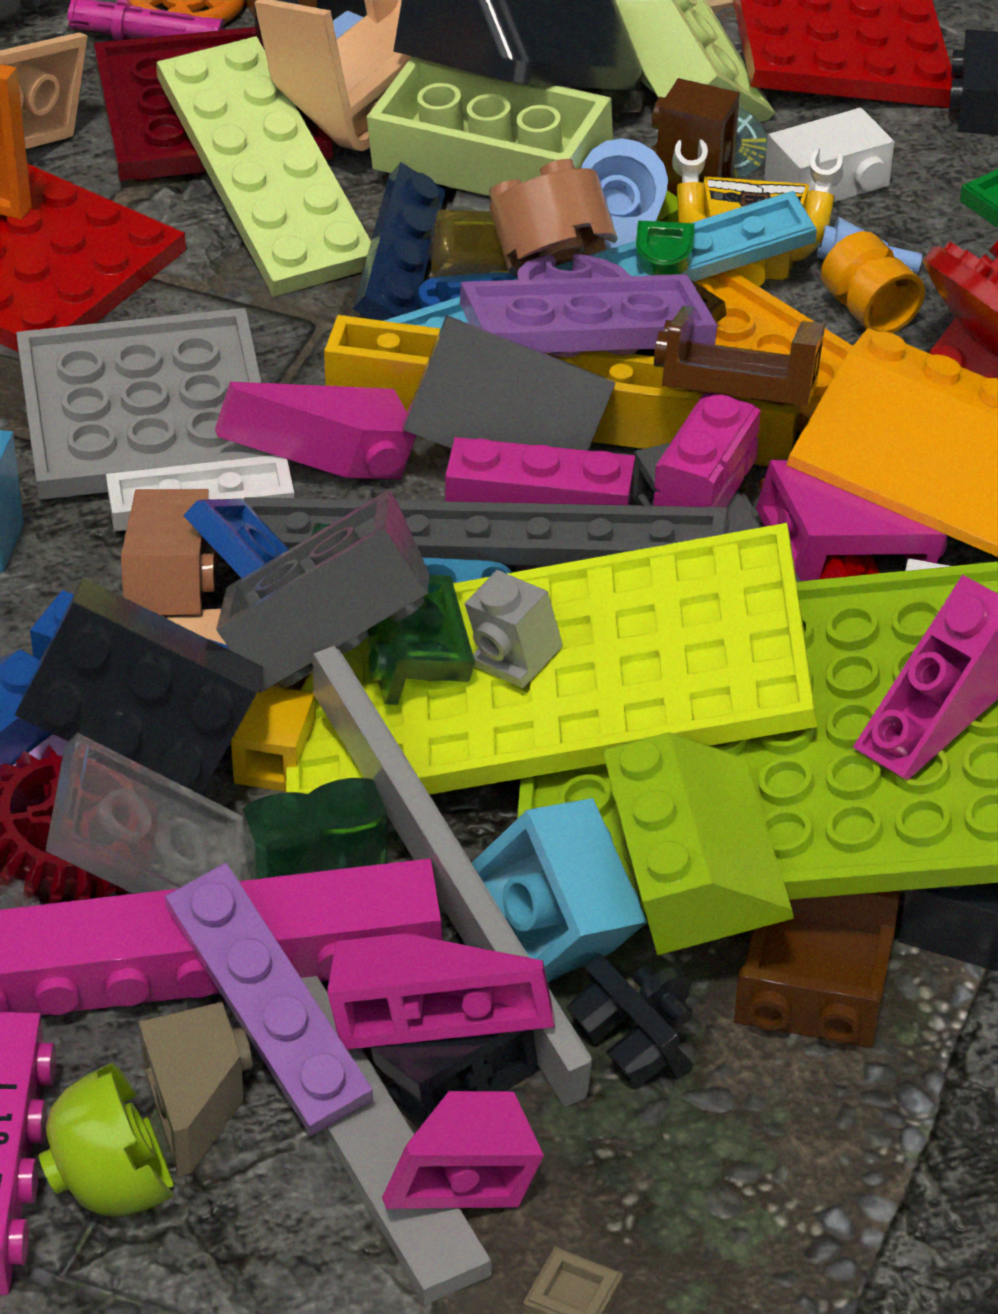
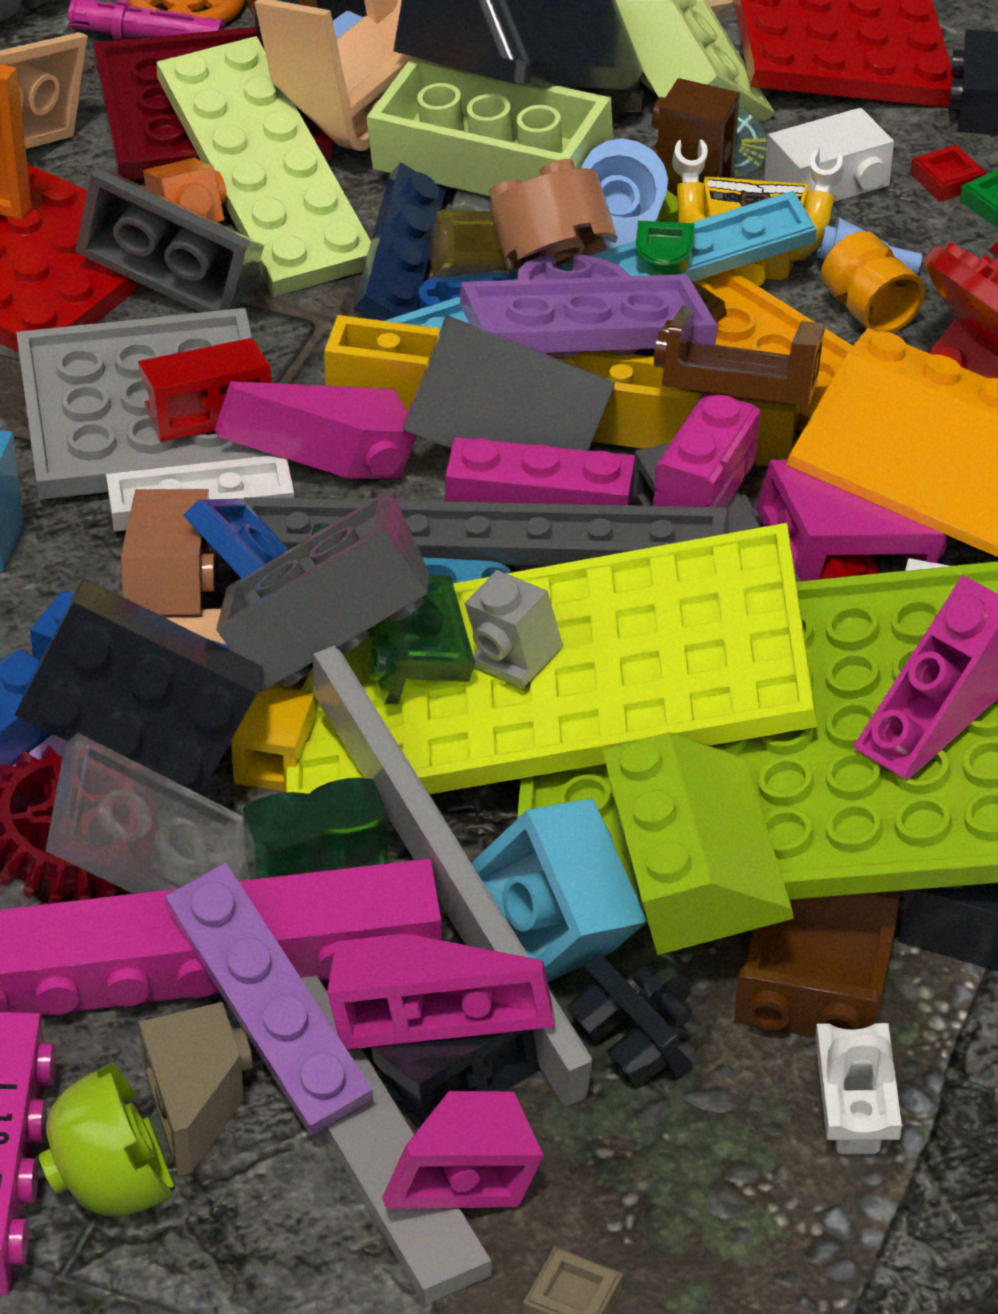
none -> dark grey slope [75,167,264,312]
none -> red hinge [138,338,272,442]
none -> orange brick [143,158,227,222]
none -> white hips [815,1023,902,1154]
none -> red tile [910,144,987,202]

